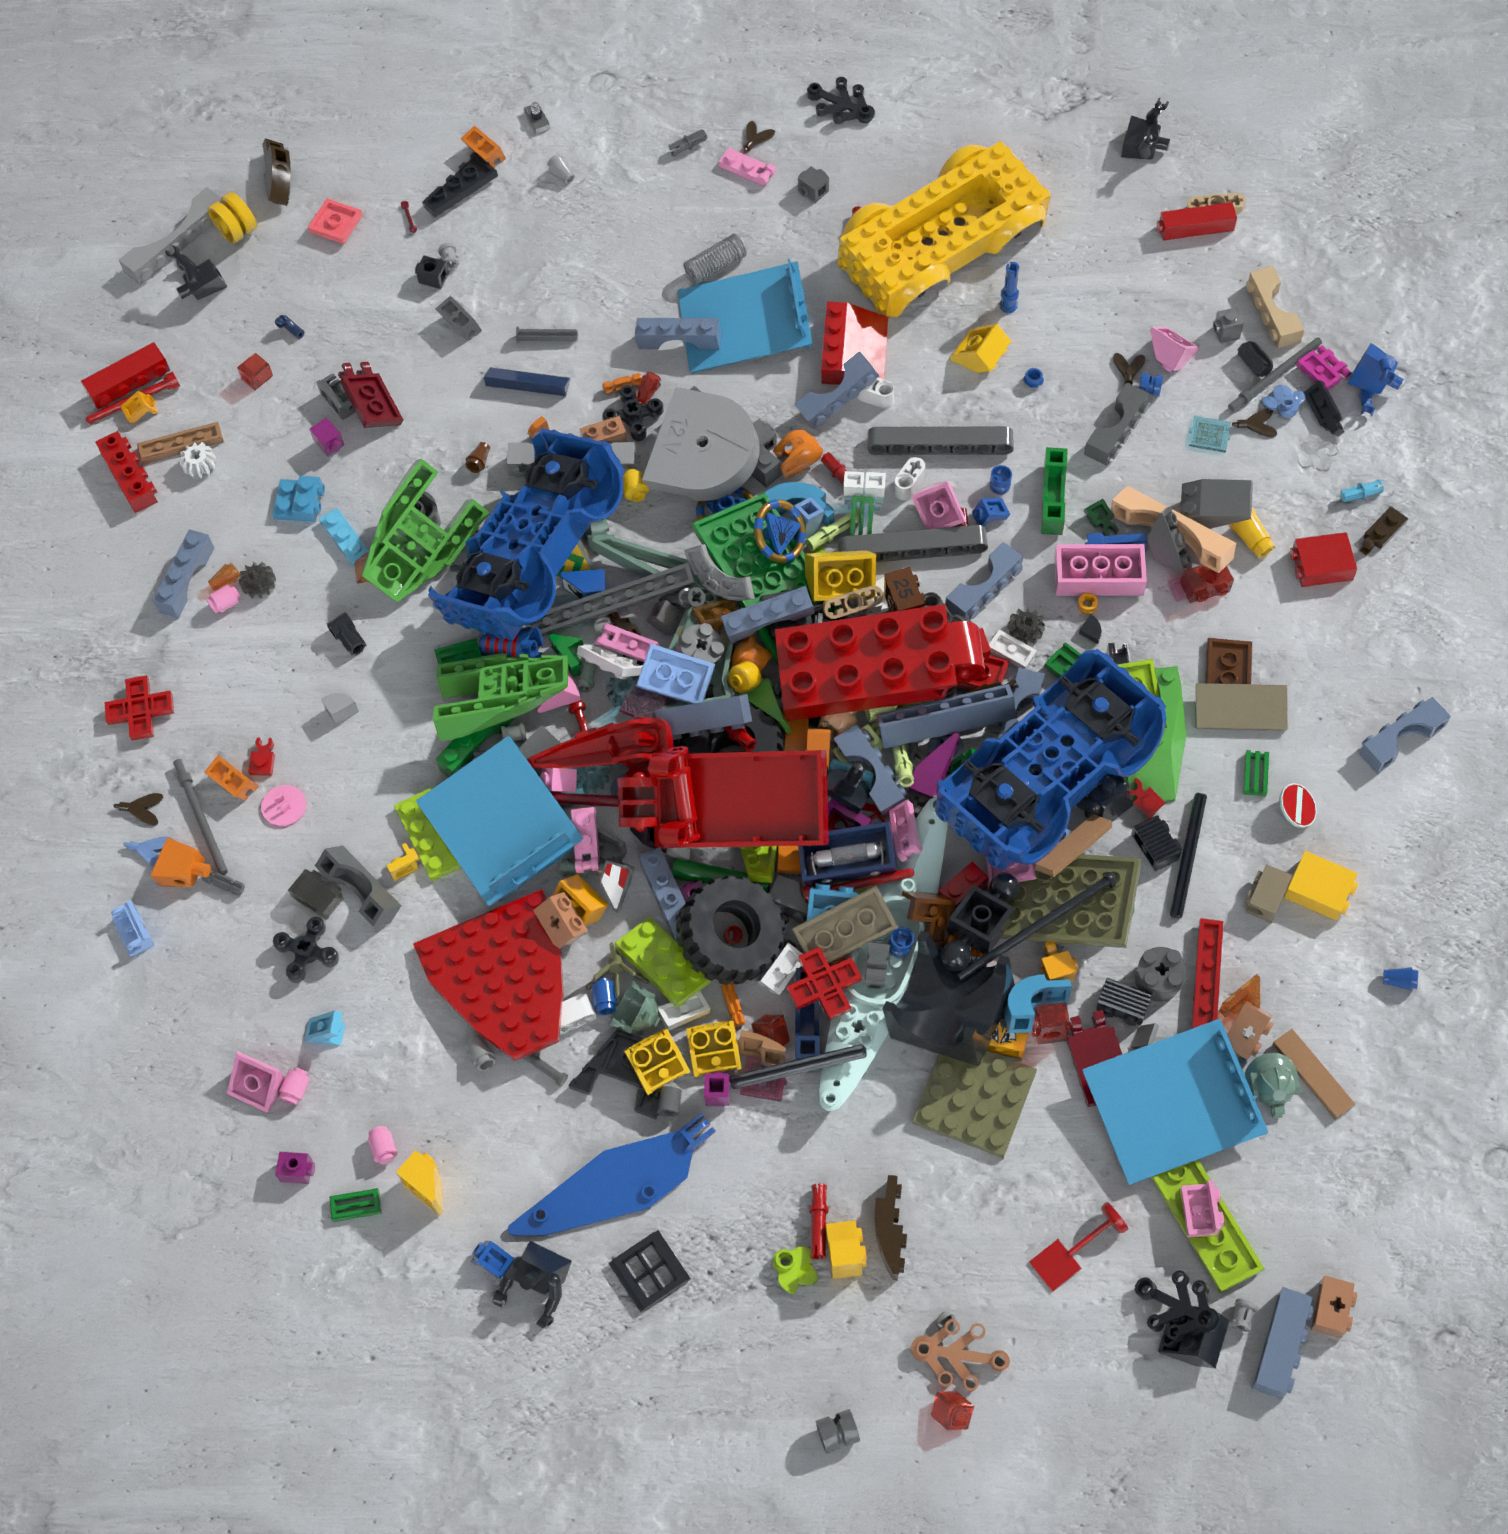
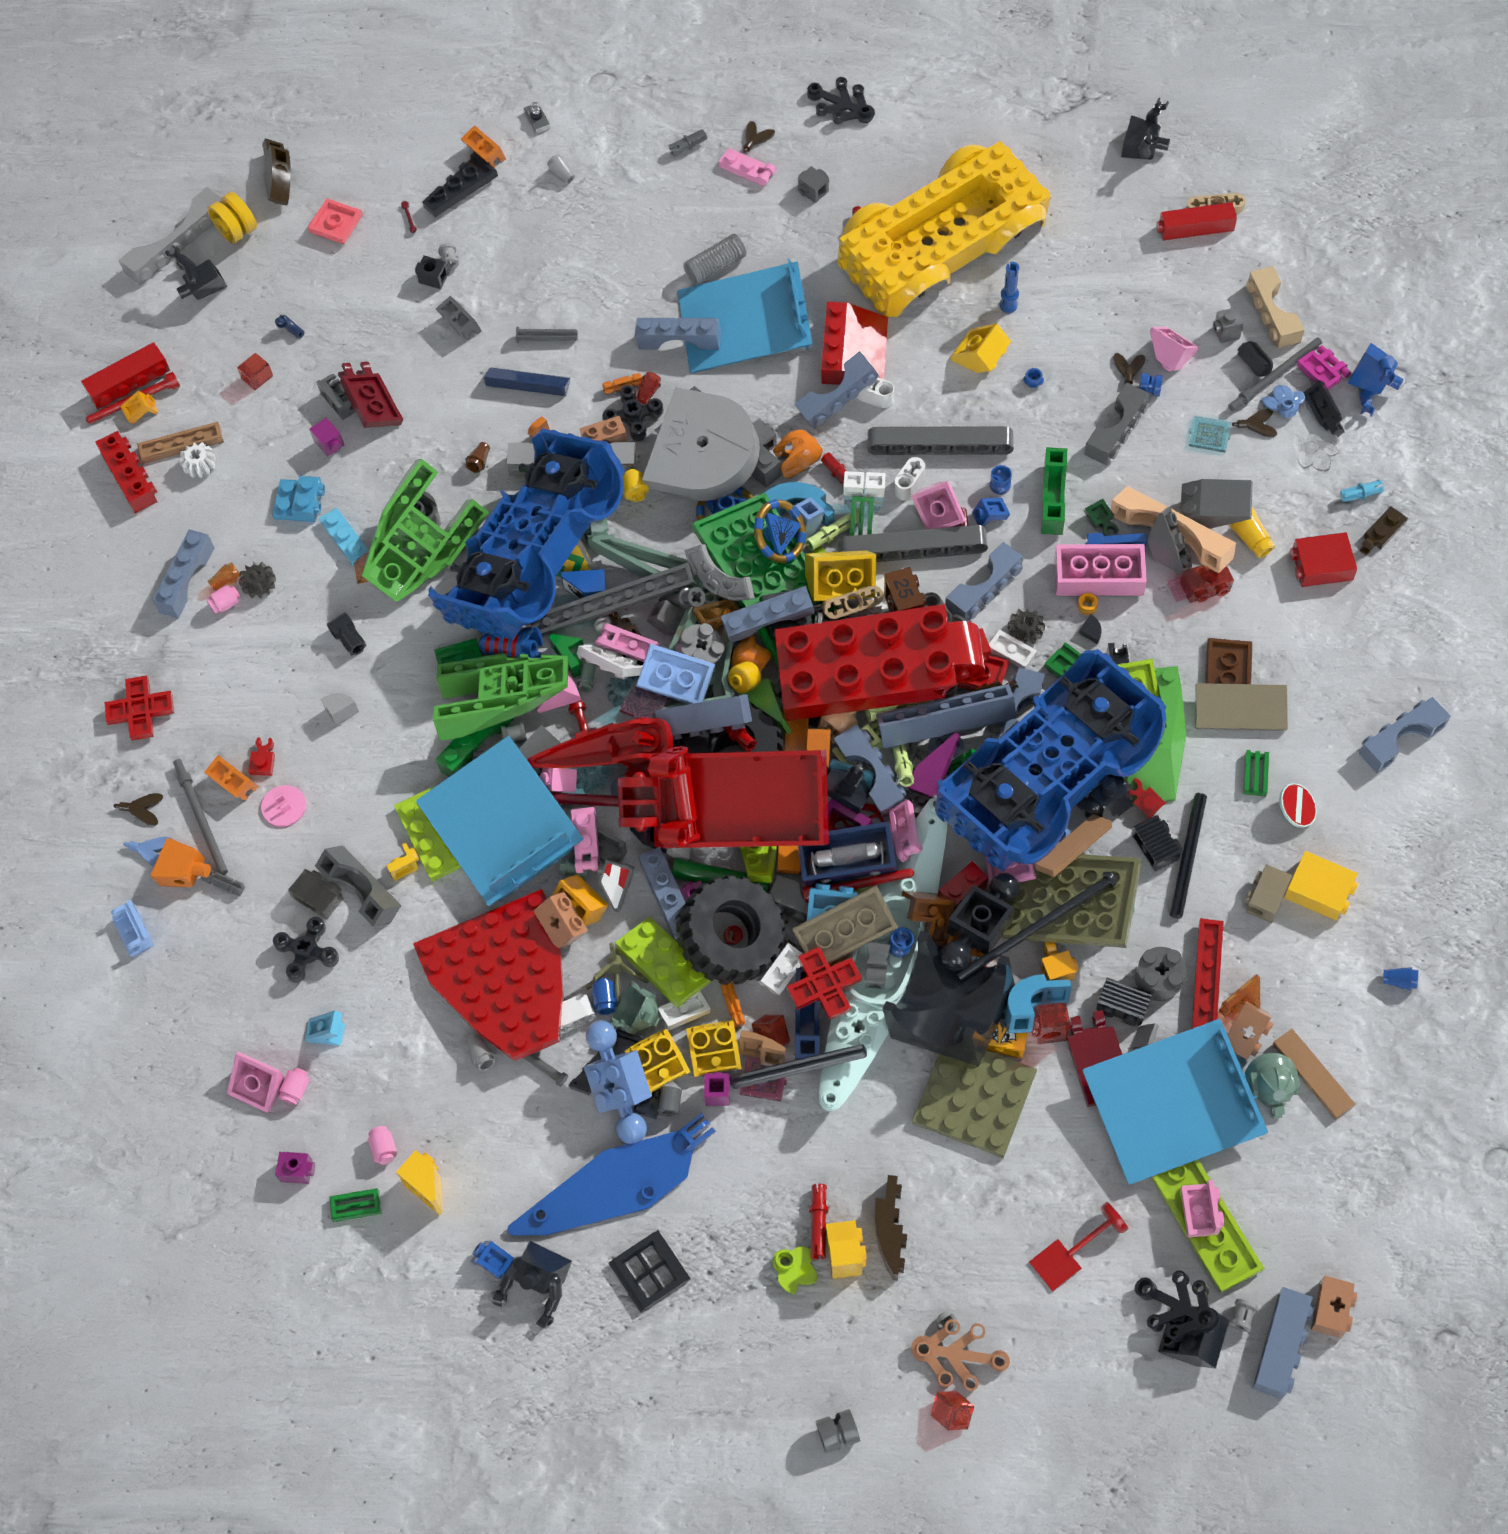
none -> medium blue brick [584,1021,652,1144]

